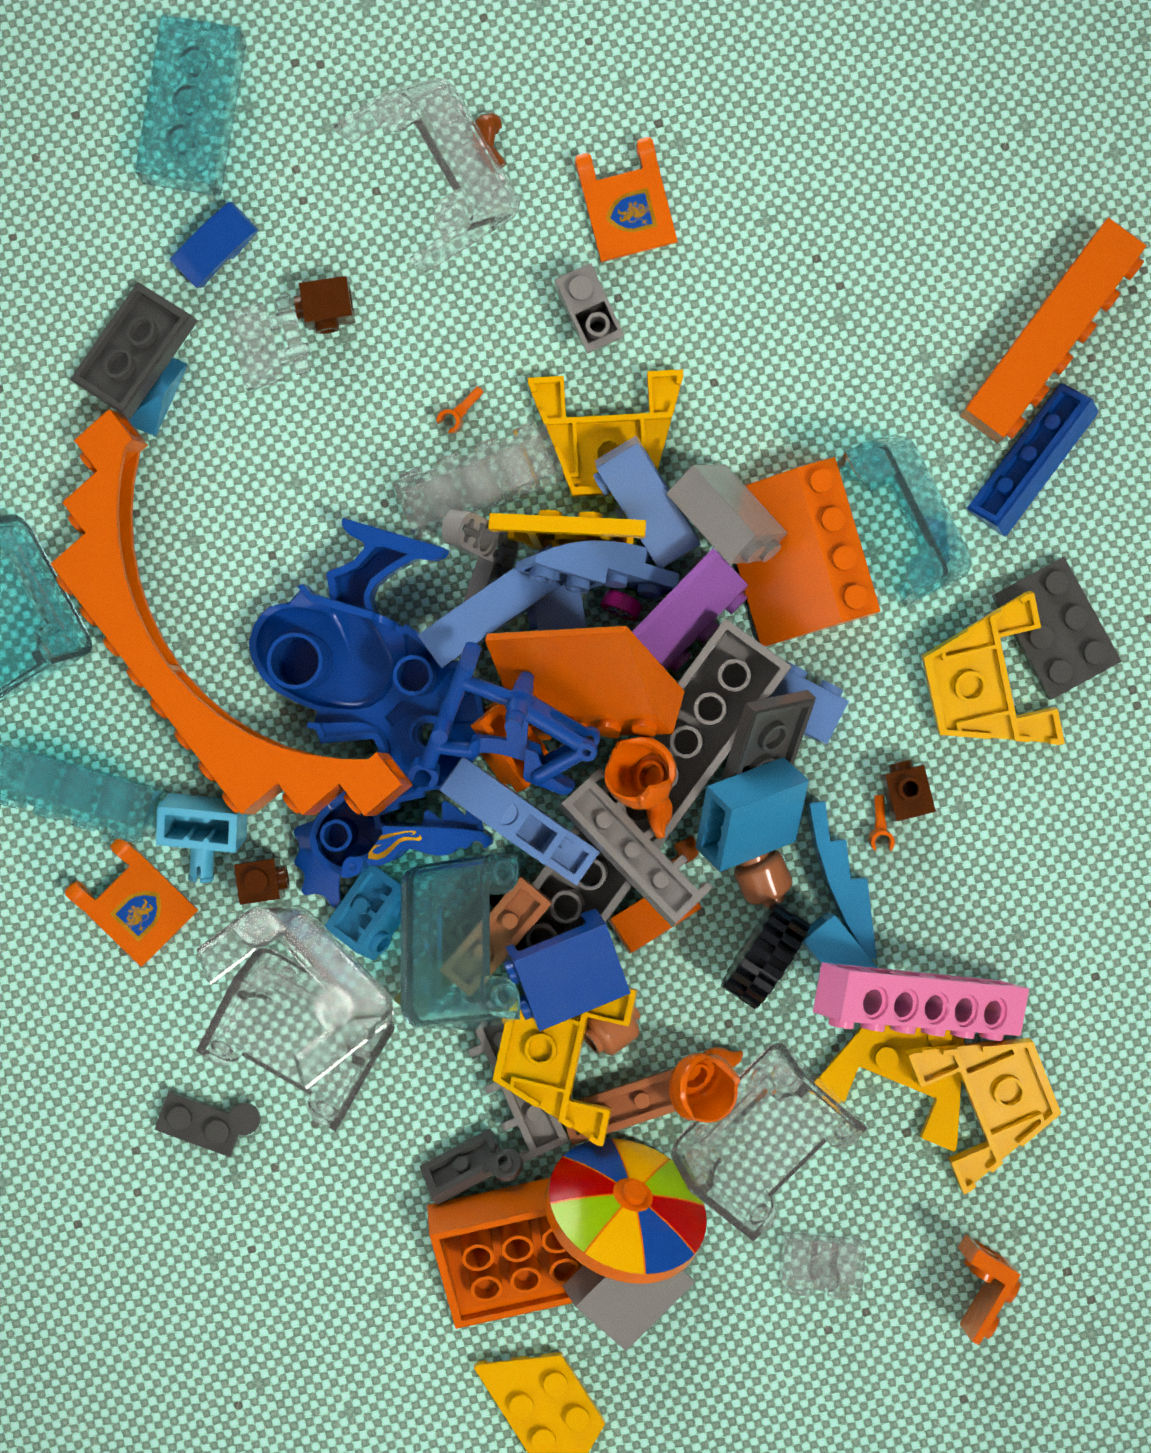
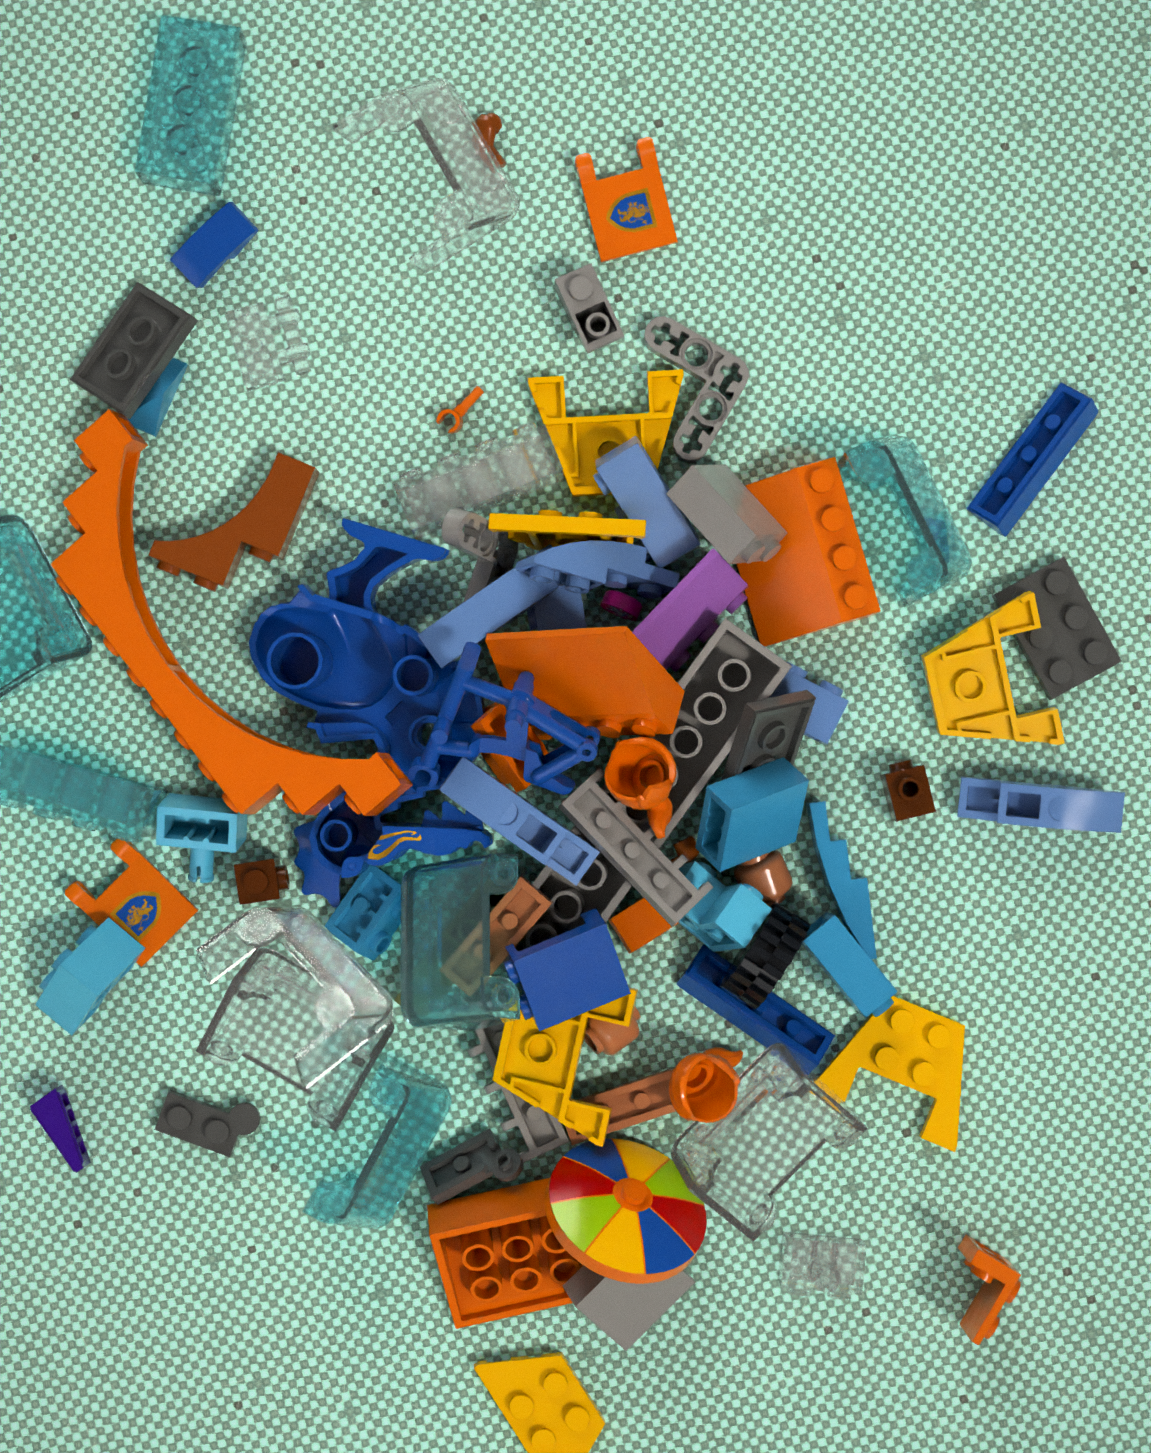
reddish brown brick [294,276,356,334] -> none
bright pink brick [813,962,1029,1041] -> none
orange hand [868,795,895,852] -> none
yellow wing [905,1038,1061,1195] -> none
orange brick [959,217,1147,444] -> none
none -> dark purple slope [30,1085,91,1173]
none -> medium azure brick [35,917,145,1036]
none -> dark orange arch [149,452,319,592]
none -> clear light blue windscreen [302,1054,452,1229]
none -> light grey beam [644,316,749,463]
none -> blue slope [677,944,835,1075]
none -> medium azure brick [678,861,772,952]
none -> medium blue slope [957,776,1125,833]

